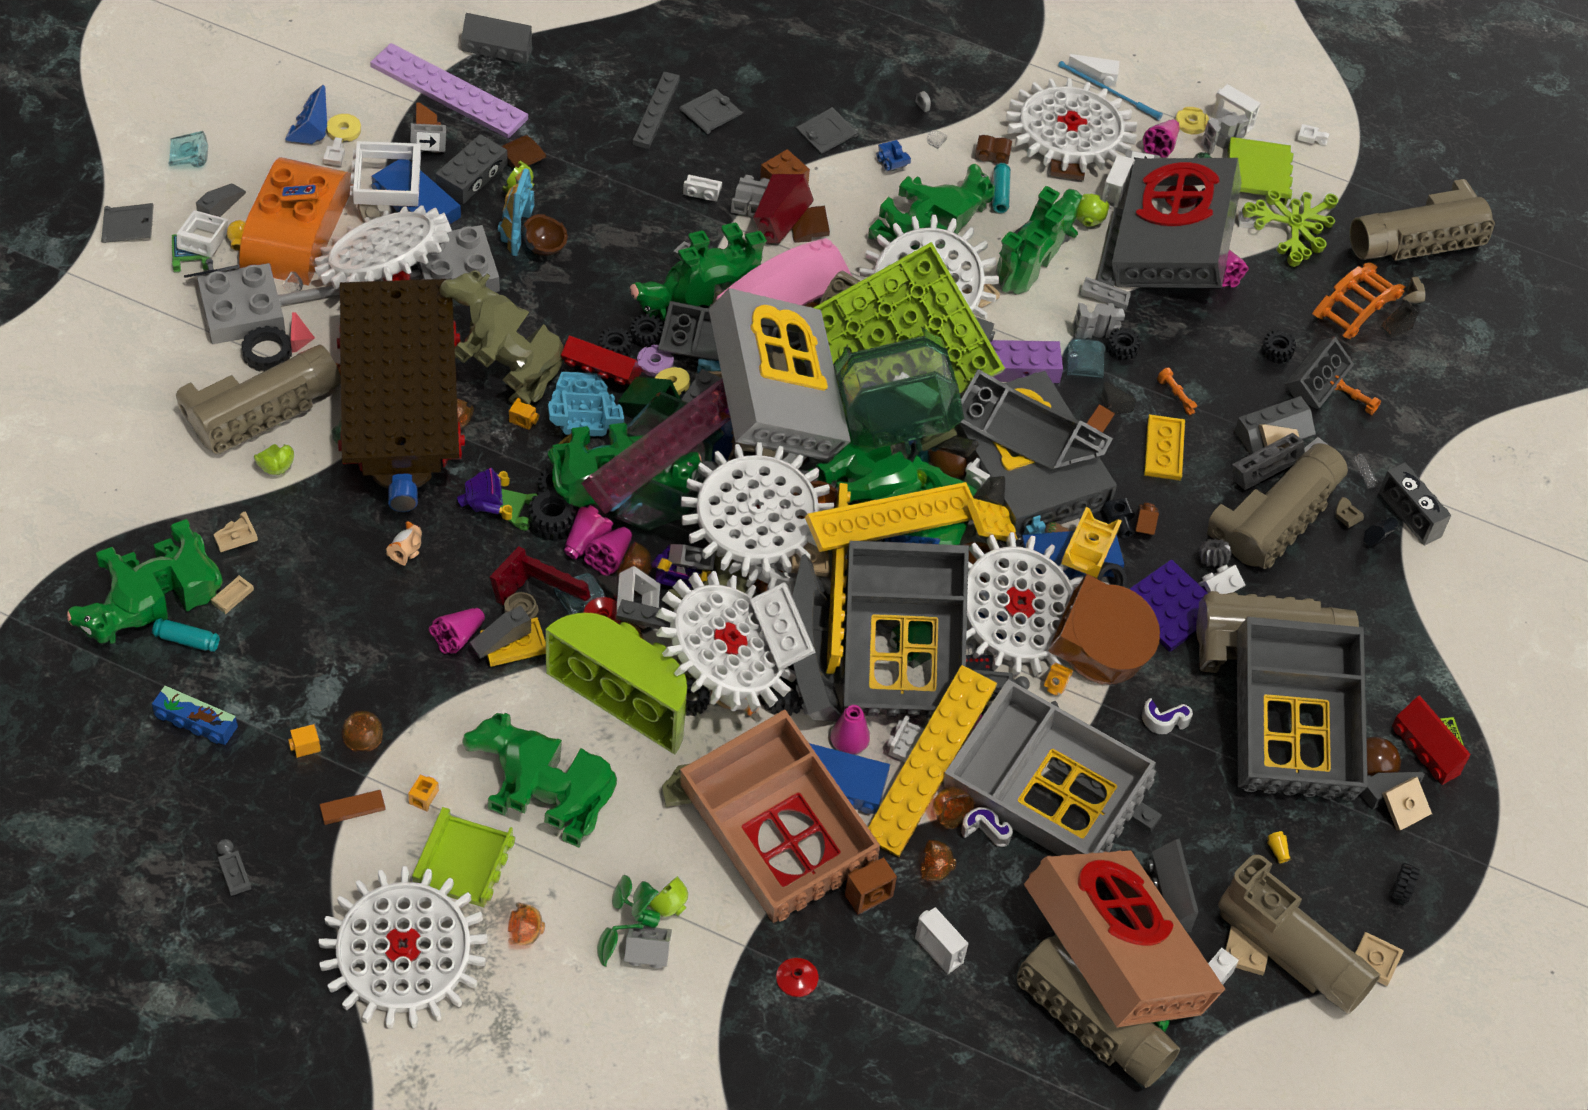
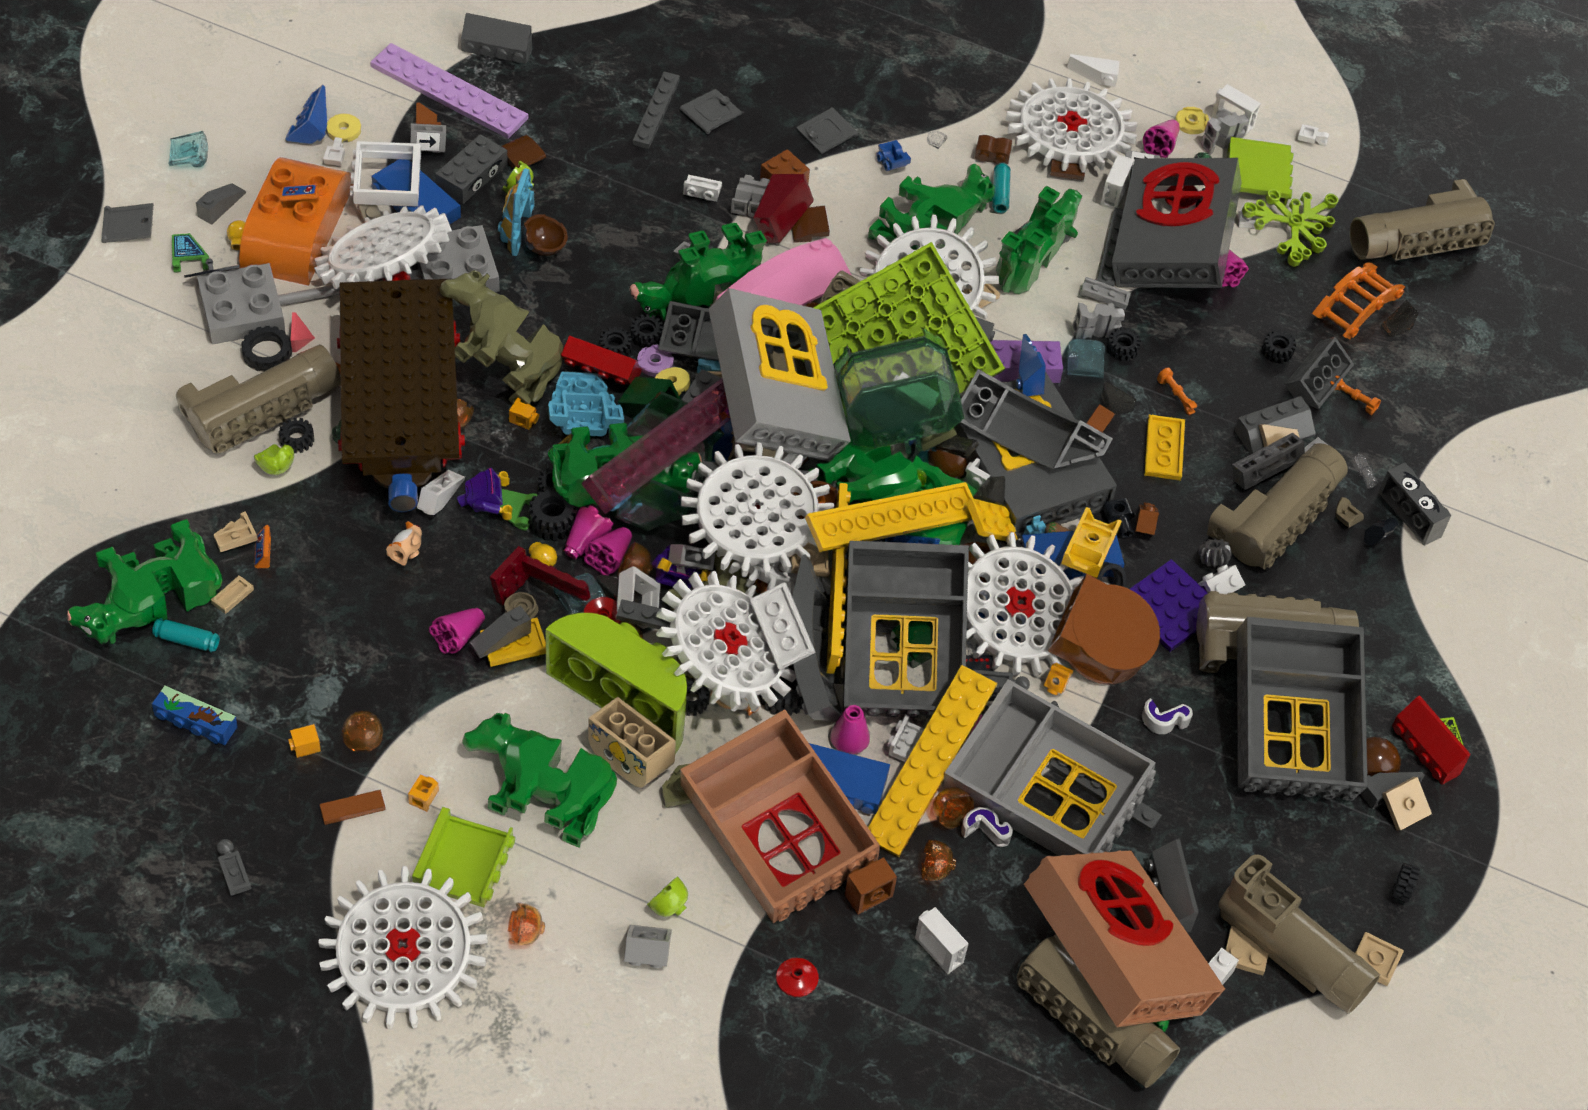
white window [177,210,228,257] -> none
clear tile [282,272,303,293] -> none
green plant [597,875,660,967] -> none
light grey tile [915,91,931,112] -> none
dark azure piece [1058,61,1163,120] -> none
lime cylinder [1076,194,1110,227] -> none
yellow cone [1267,831,1290,863] -> none
dark tan plate [1403,277,1425,304] -> none
none -> orange slope [254,525,271,568]
none -> black tyre [279,417,314,453]
none -> white slope [417,470,465,515]
none -> yellow piece [529,542,557,567]
none -> tan brick [588,697,676,788]
none -> blue wedge [1016,334,1046,396]

